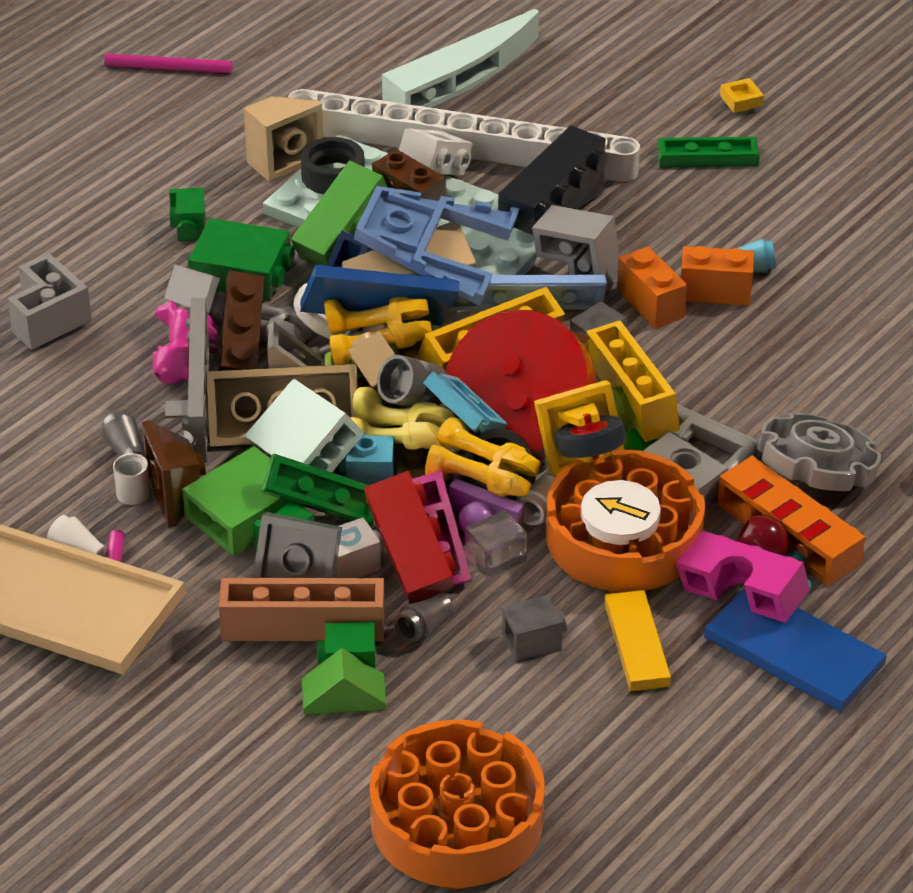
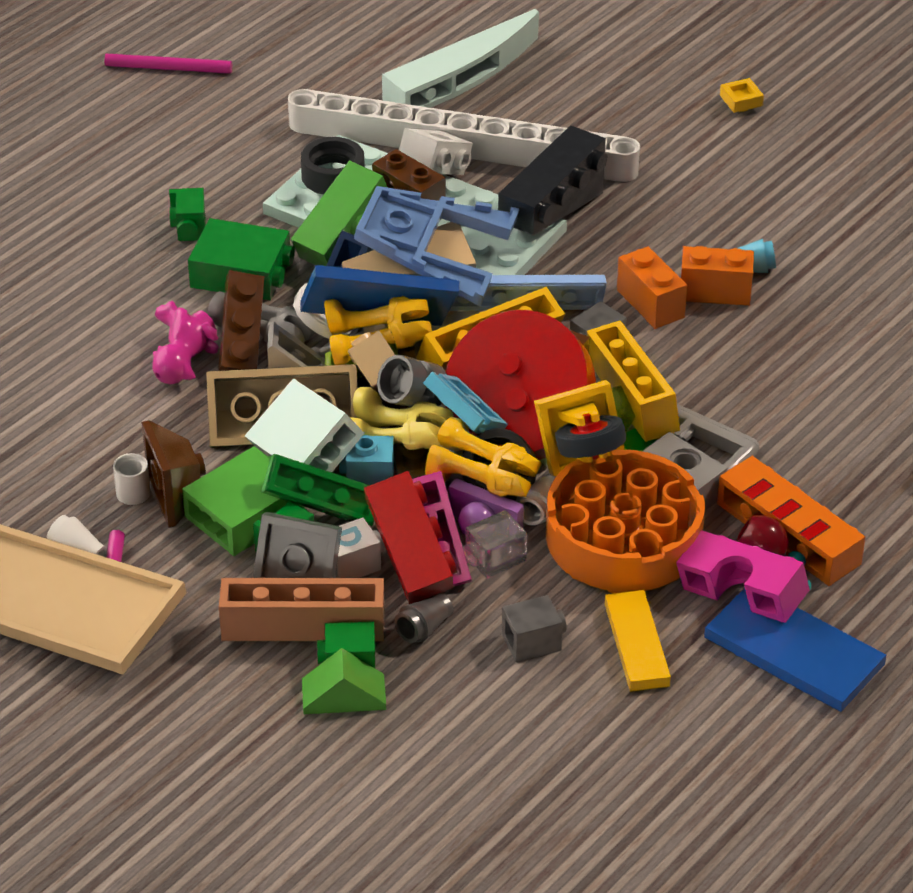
light grey brick [7,253,92,350] -> none
flat silver cone [101,411,145,457] -> none
light grey slope [164,264,220,313] -> none
light grey piece [165,298,209,462] -> none
tan slope [244,96,323,182] -> none
orange brick [370,720,545,889] -> none
light grey brick [532,205,620,296] -> none
white tile [581,480,661,545] -> none
green tile [657,136,760,167] -> none
light grey piece [757,413,881,491] -> none

